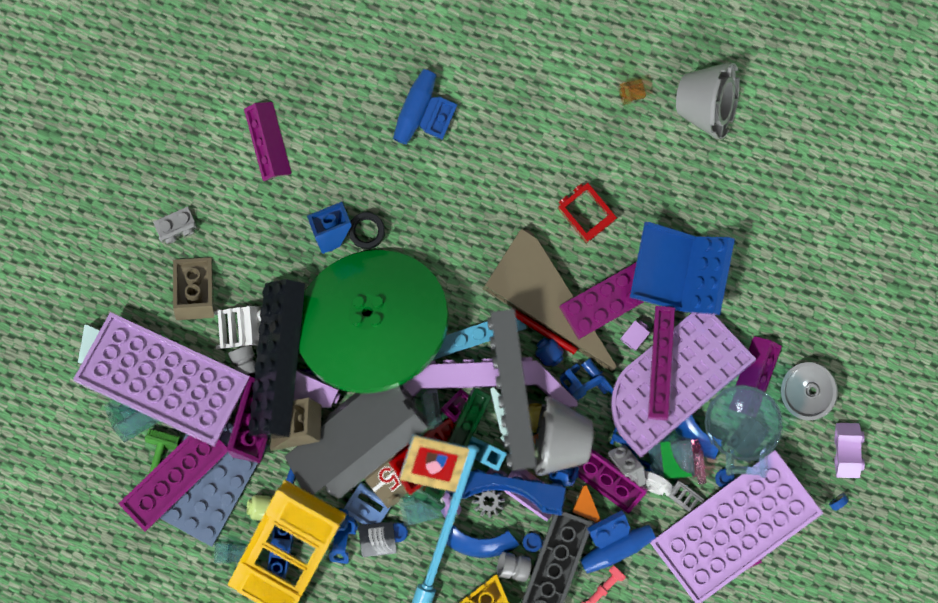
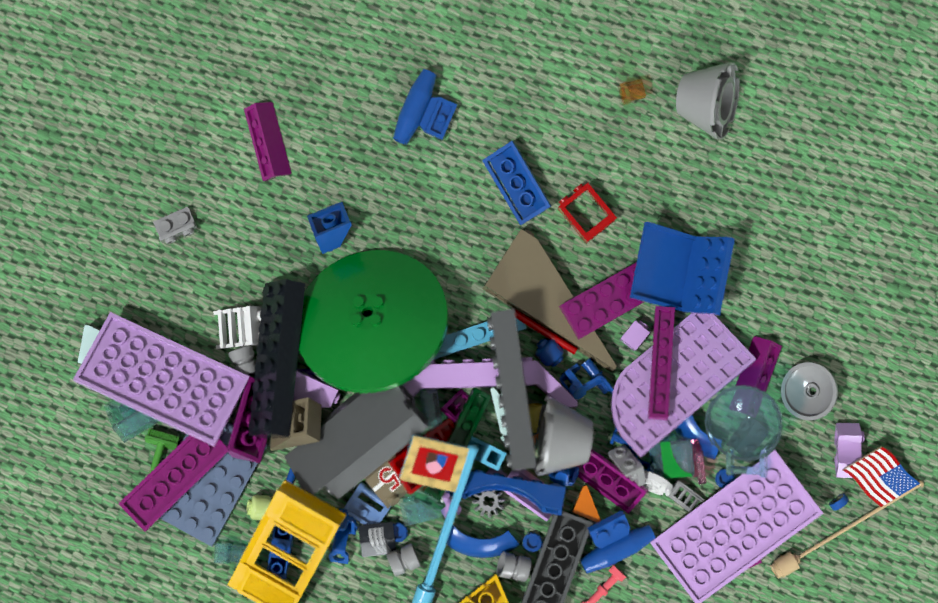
dark tan slope [173,257,215,320] -> none
black tyre [349,212,385,249] -> none
none -> light grey wheel [386,543,421,577]
none -> blue slope [482,141,551,226]
none -> flag [770,446,924,579]

